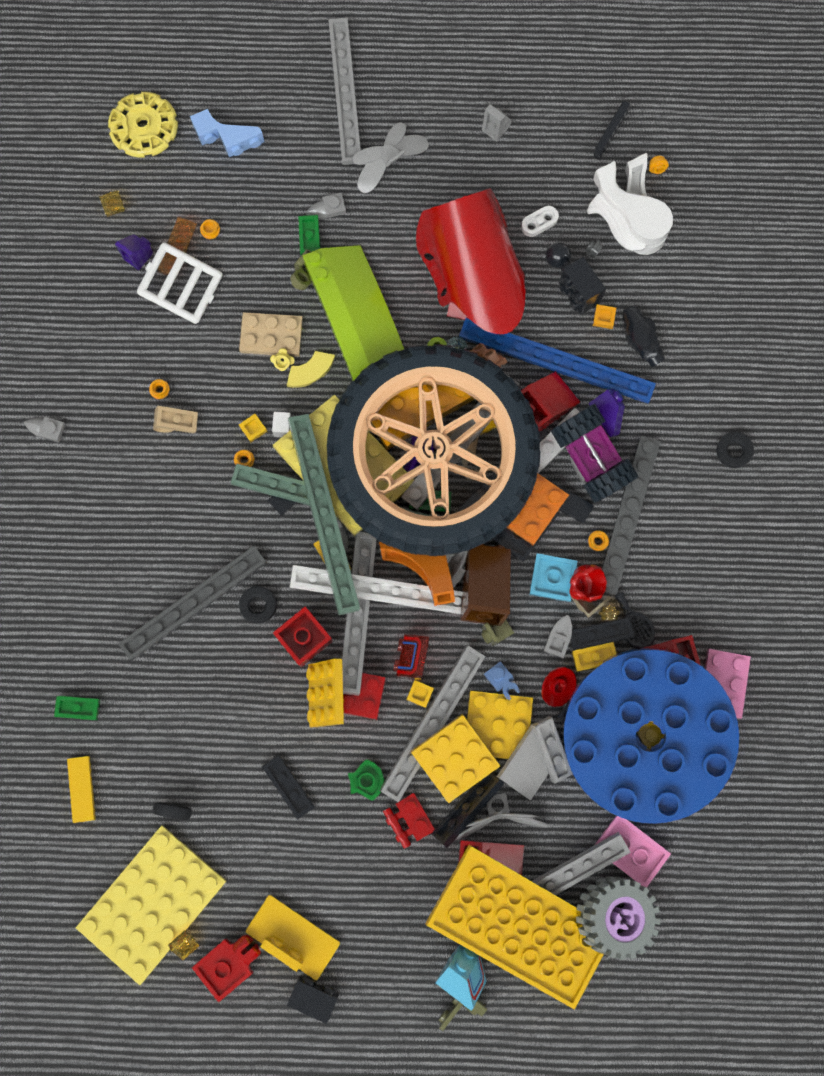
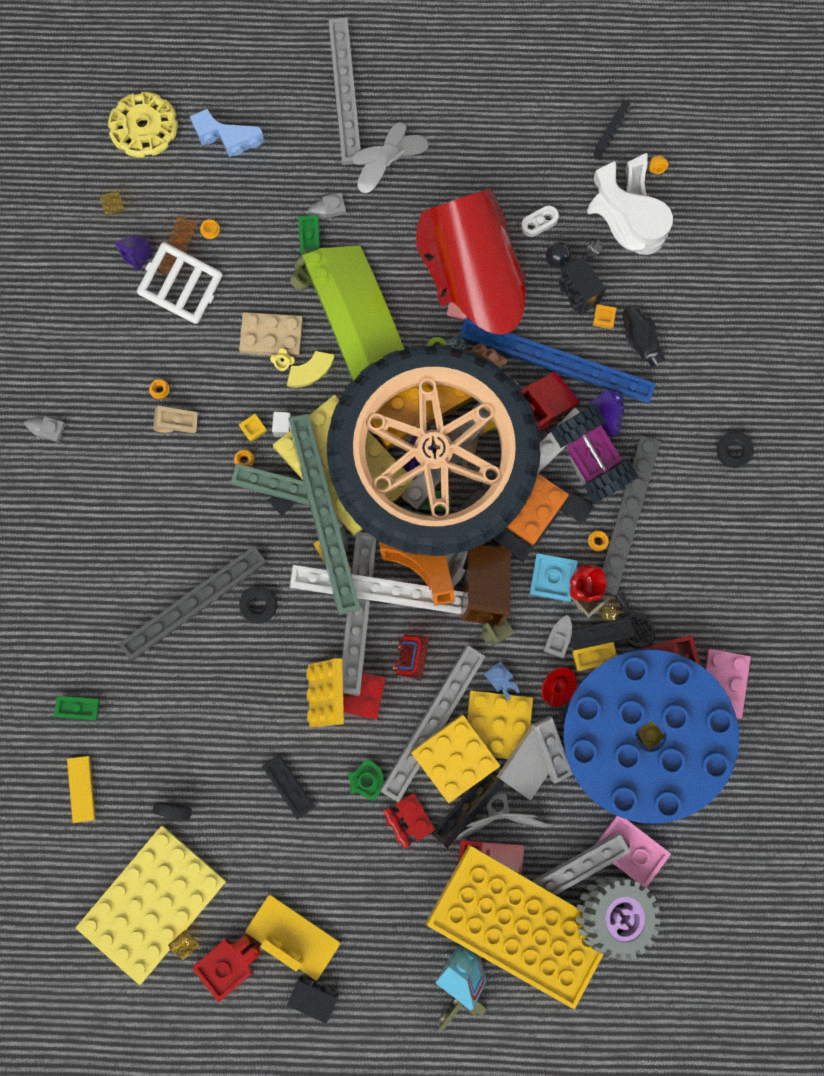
red brick [273,606,333,667] -> none
yellow plate [406,680,434,708] -> none
light grey plate [482,104,512,142] -> none

